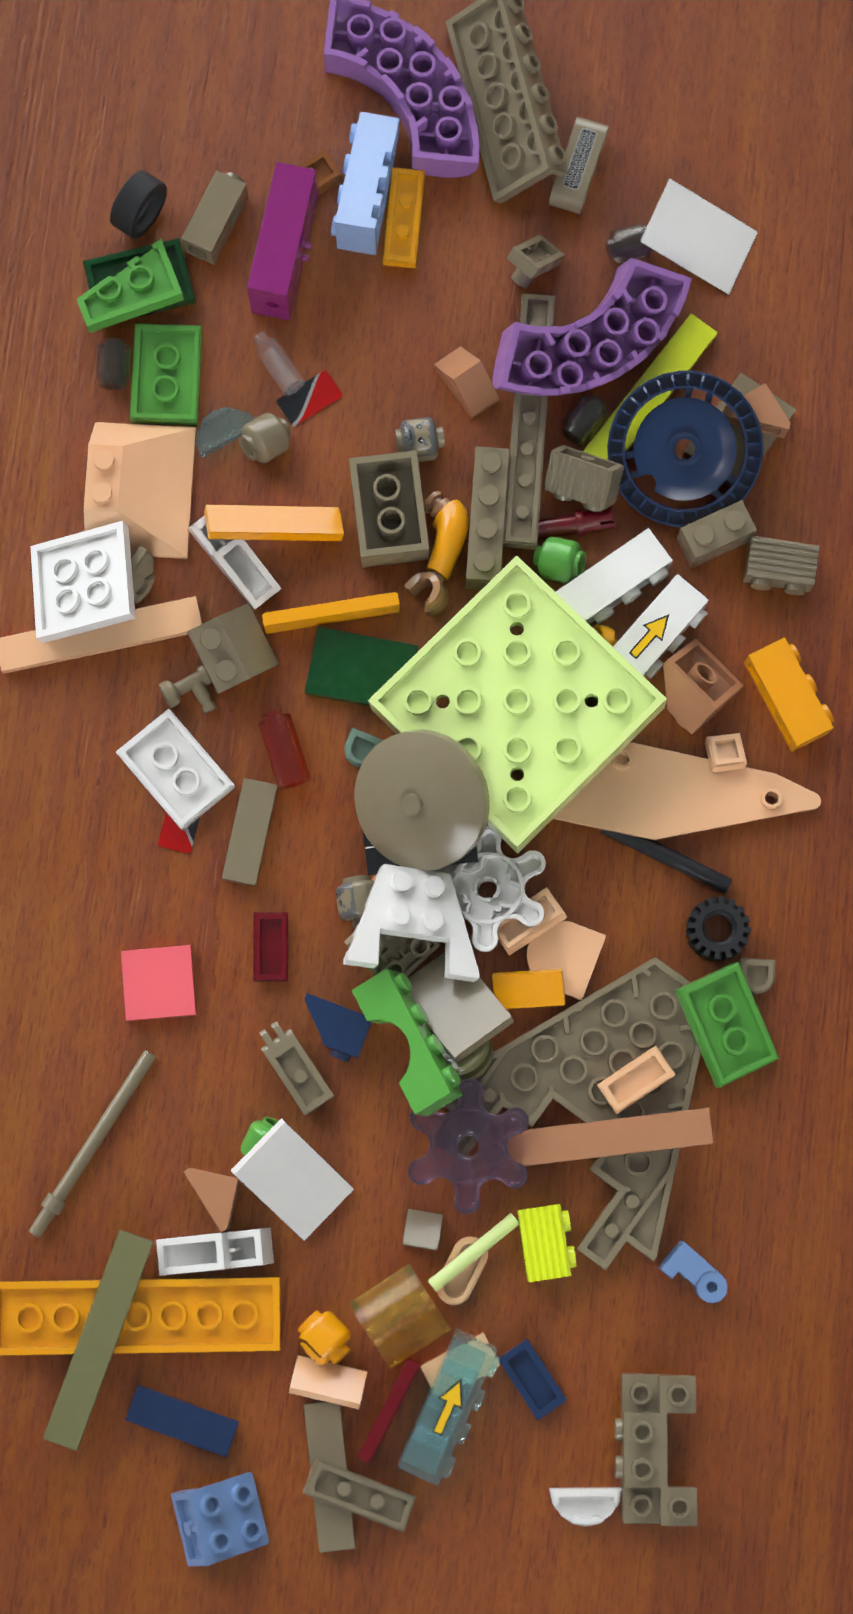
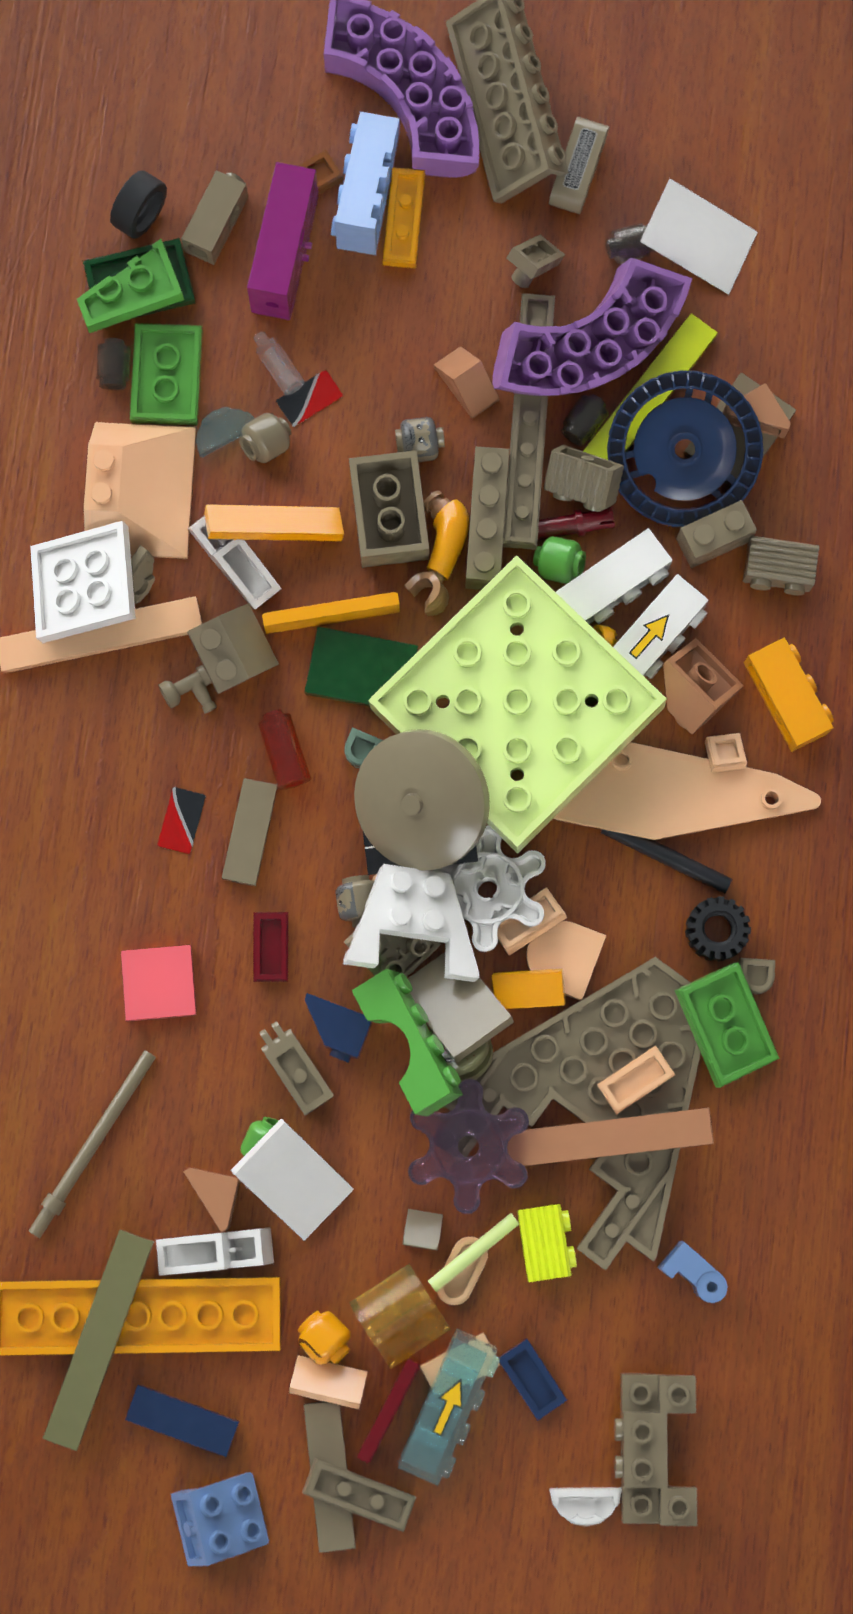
white tile [116,709,235,831] -> none

